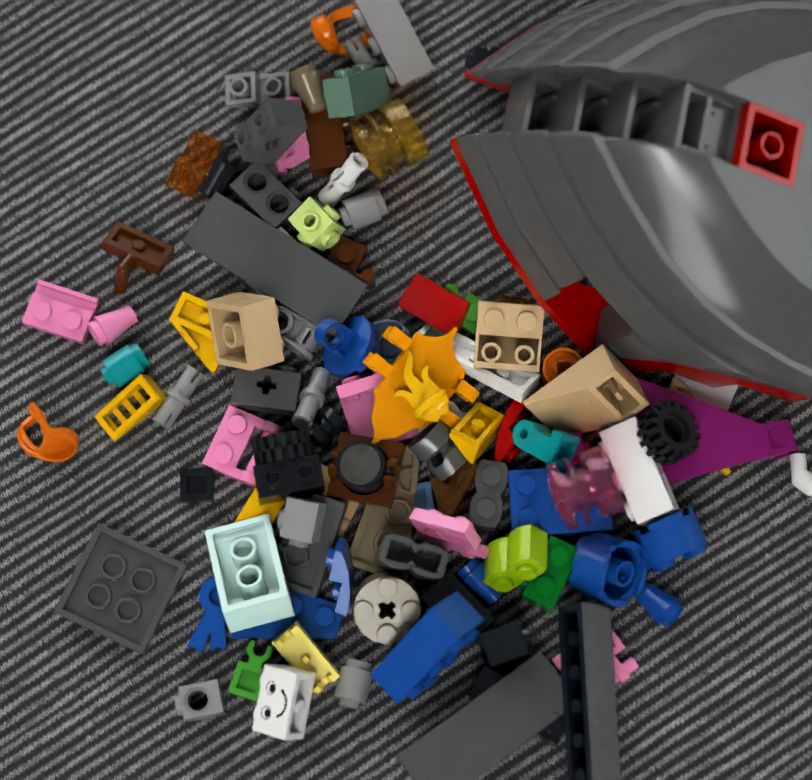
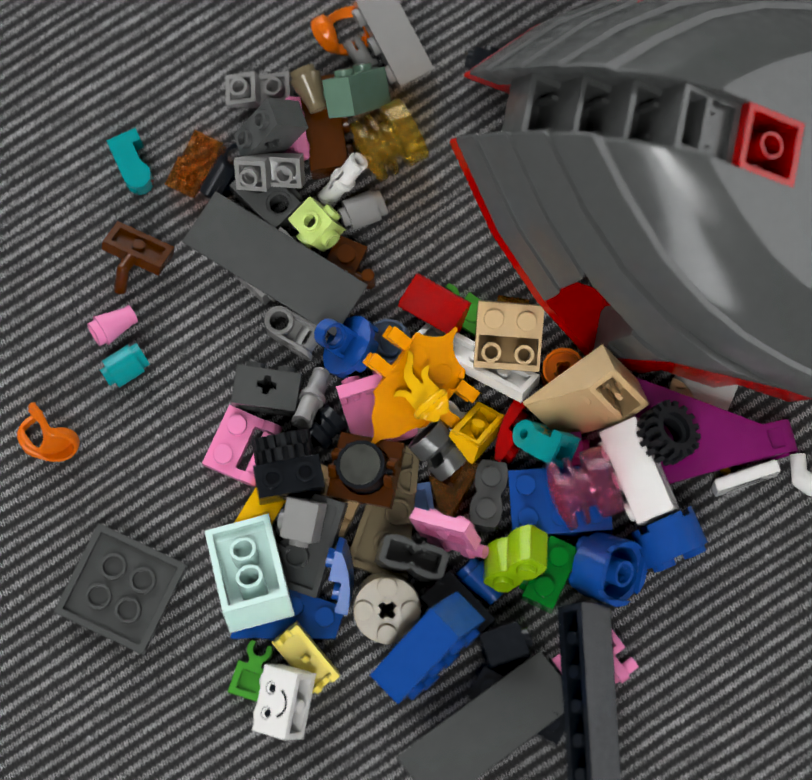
bright pink plate [22,279,100,345] -> none
yellow slope [94,374,167,441] -> none
light grey pin [152,365,204,430] -> none
yellow wing [169,291,220,375] -> none
light grey brick [174,679,227,723] -> none
black tile [180,468,214,503] -> none
blue piece [187,576,228,654] -> none
tan brick [206,292,285,371] -> none
light grey brick [334,658,372,710] -> none
blue cone [633,581,684,628] -> none
none -> teal leg [106,128,154,195]
none -> light grey slope [234,153,305,192]
none -> white tile [711,459,781,497]

